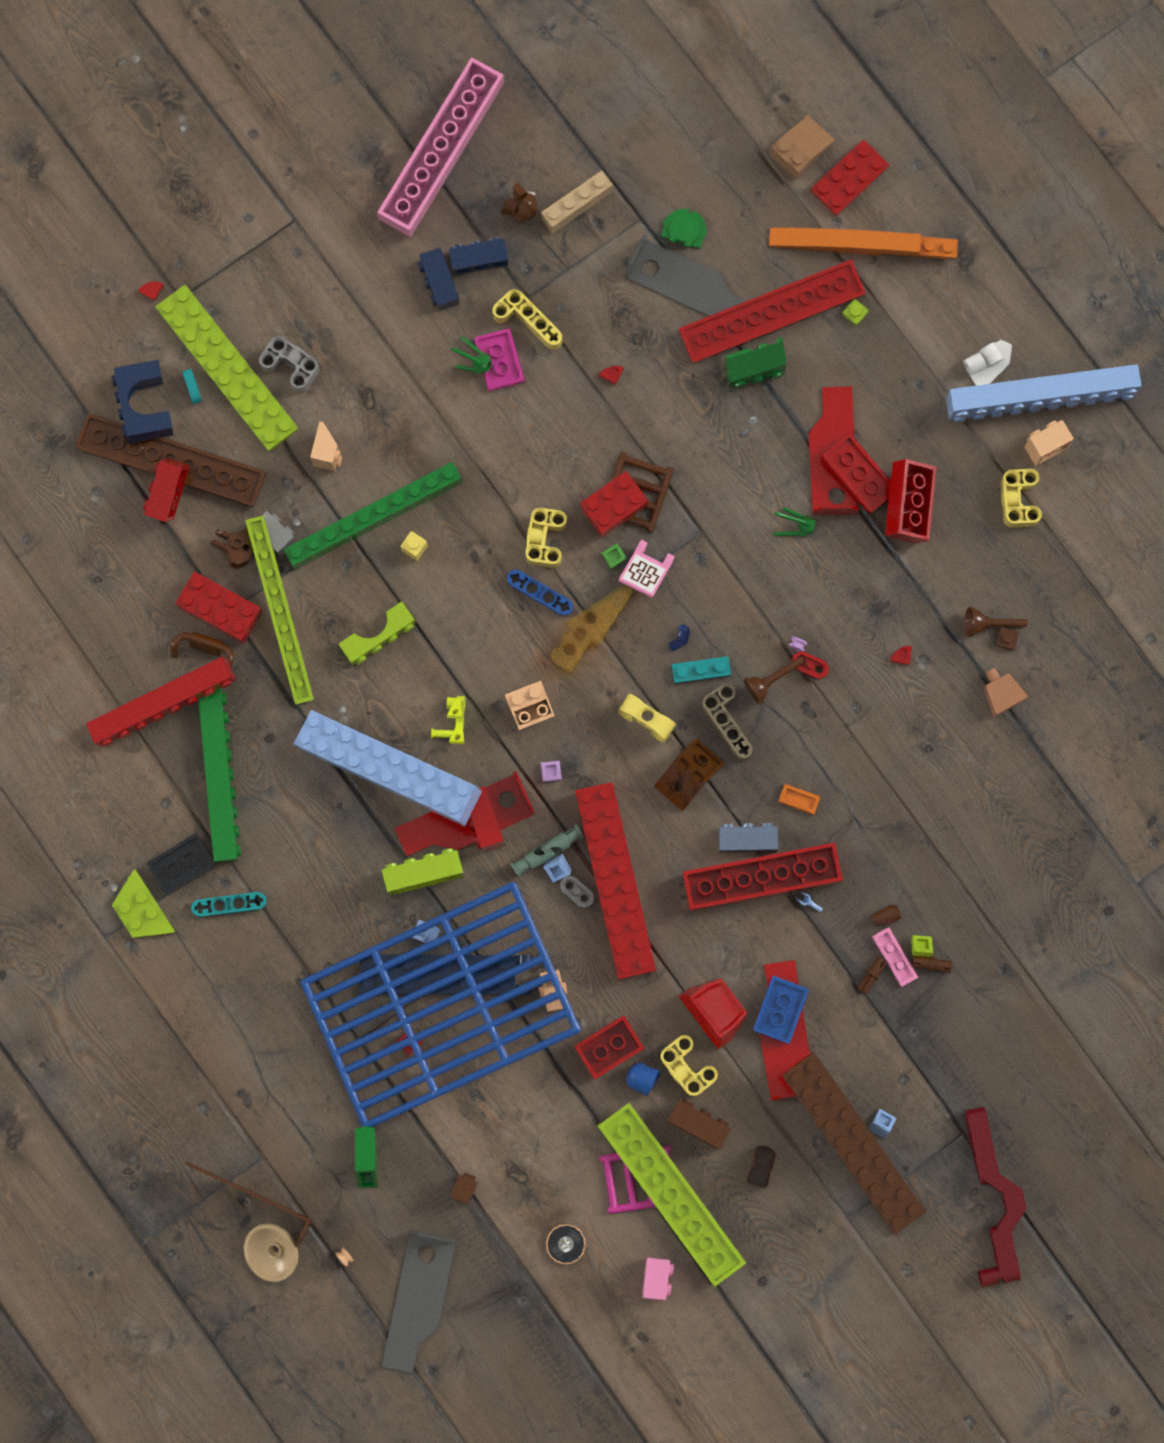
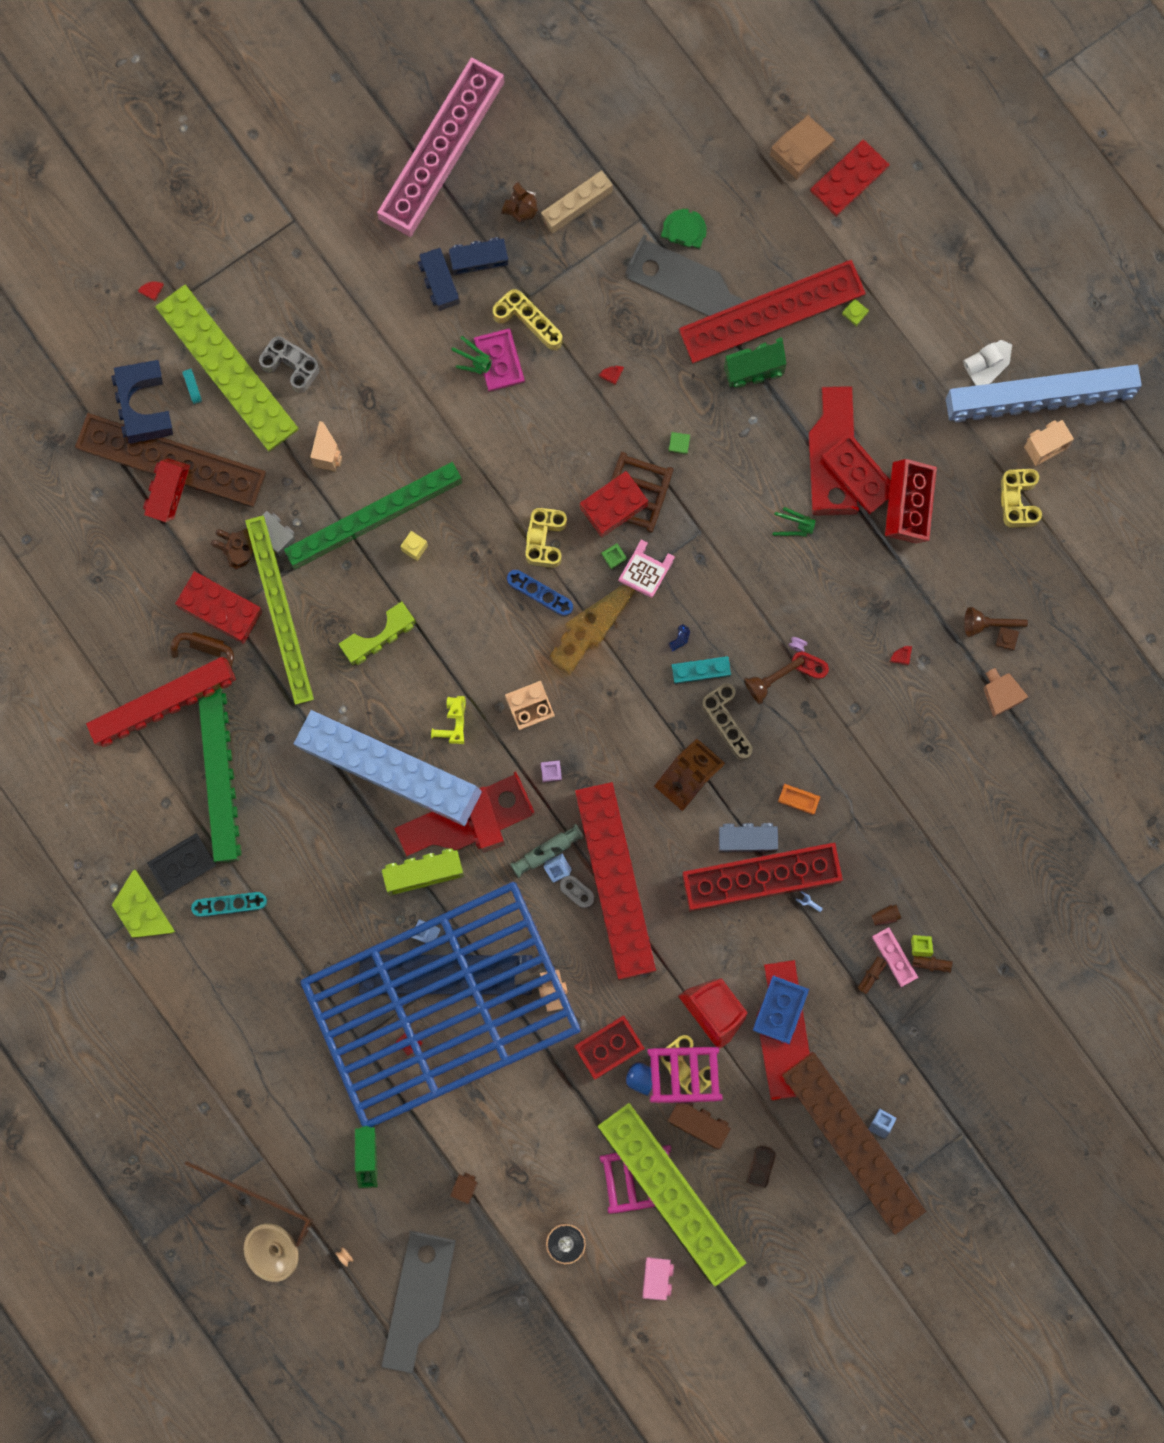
light yellow beam [618,694,676,743] -> none
orange slope [769,228,958,260] -> none
dark red beam [964,1107,1027,1288] -> none
none -> dark pink bar [647,1047,723,1103]
none -> bright green tile [669,432,690,454]

